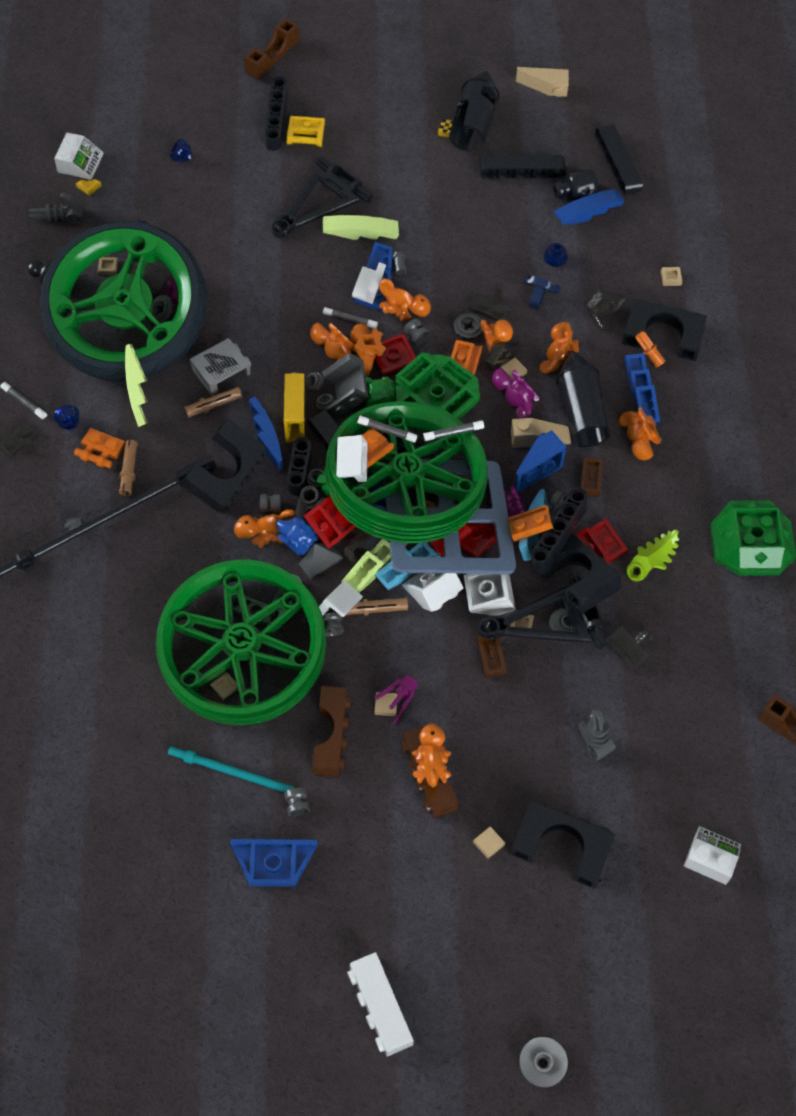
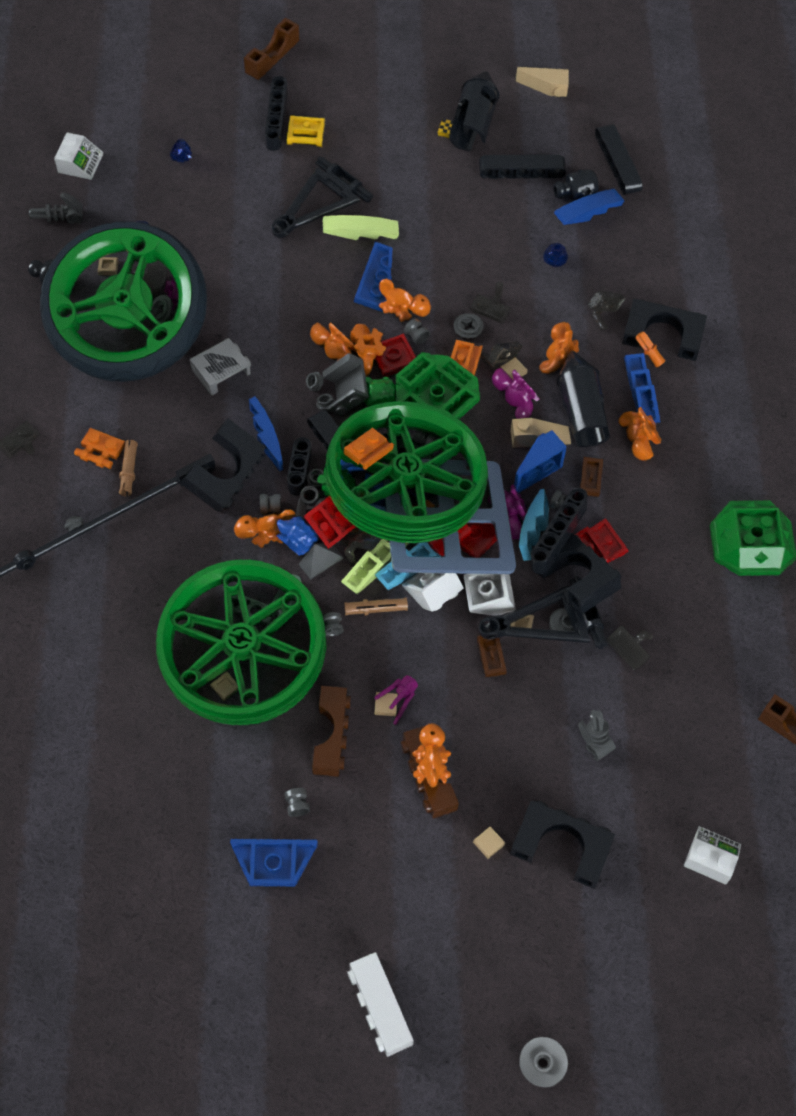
flat silver bar [1,382,47,419] -> none
clear blue cone [53,405,80,430] -> none
yellow tile [76,179,102,196] -> none
yellowish green slope [125,344,148,427] -> none
teal bar [168,746,295,793] -> none
medium nougat pin [184,386,242,418] -> none
yellow slope [284,373,305,442] -> none
white panel [319,580,362,617] -> none
flat silver bar [323,307,378,328] -> none
white panel [337,435,368,482] -> none
white panel [352,262,386,304] -> none
flat silver bar [357,415,418,443] -> none
dark grey pin [392,251,407,276] -> none
flat silver bar [423,420,484,441] -> none
orange animal [480,320,513,353] -> none
orange plate [508,504,553,542] -> none
dark blue tile [524,274,561,310] -> none
lime plant [627,530,680,582] -> none
tan tile [661,267,682,286] -> none

